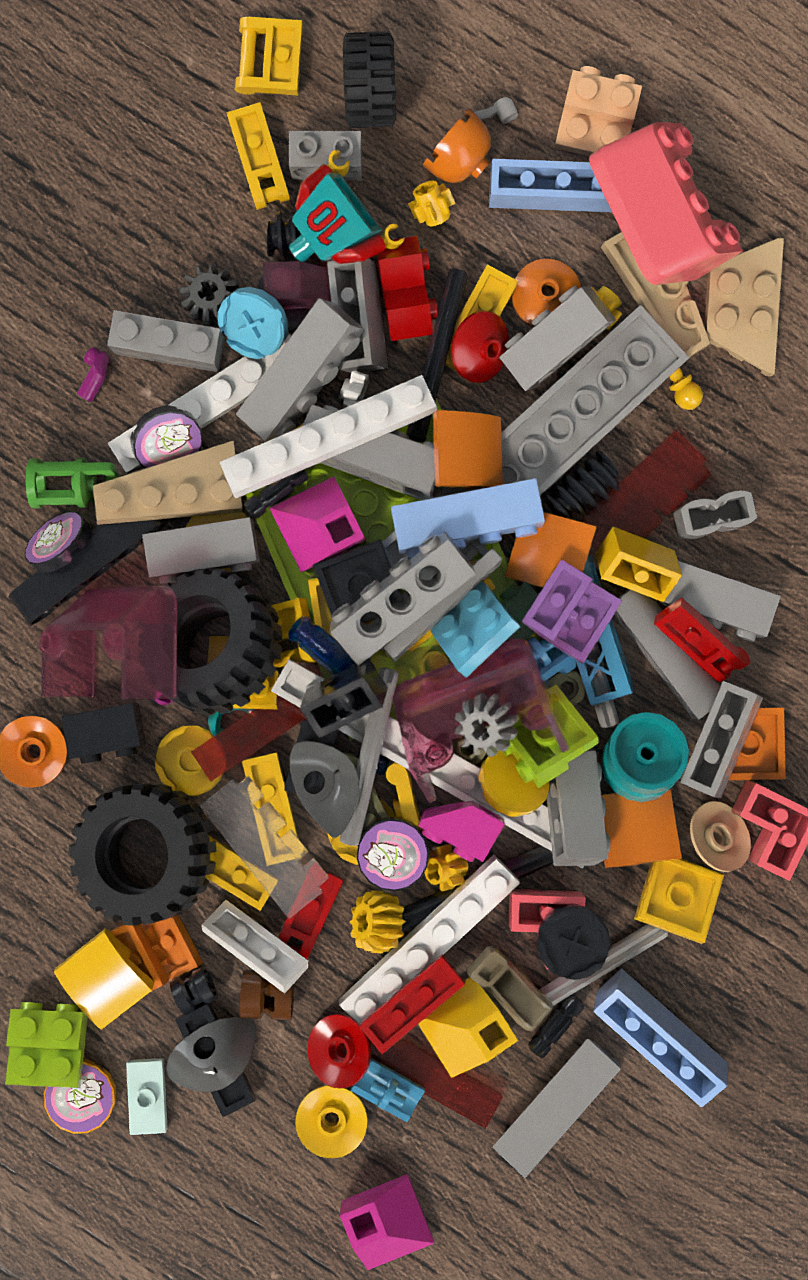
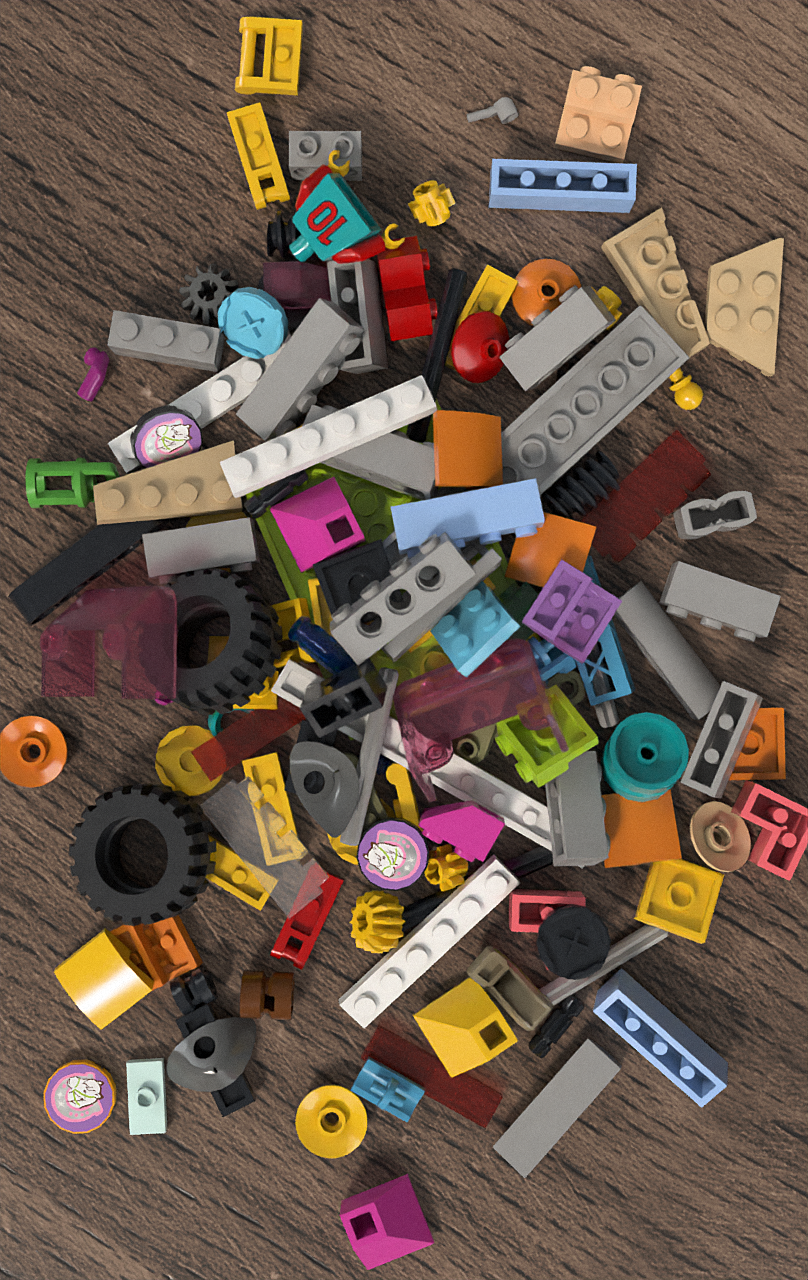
lime plate [5,1002,88,1088] -> none
tile [25,511,91,573] -> none
black brick [61,703,146,764] -> none
white plate [202,900,308,993] -> none
red dish [307,1014,371,1089] -> none
white plate [339,370,370,408] -> none
black tyre [343,31,396,128] -> none
red plate [359,954,466,1054] -> none
orange cylinder [423,108,491,183] -> none
light grey gear [455,693,518,757] -> none
yellow tile [478,750,550,817] -> none
coral windscreen [589,122,743,285] -> none
yellow brick [595,526,682,602] -> none
red plate [654,597,751,683] -> none

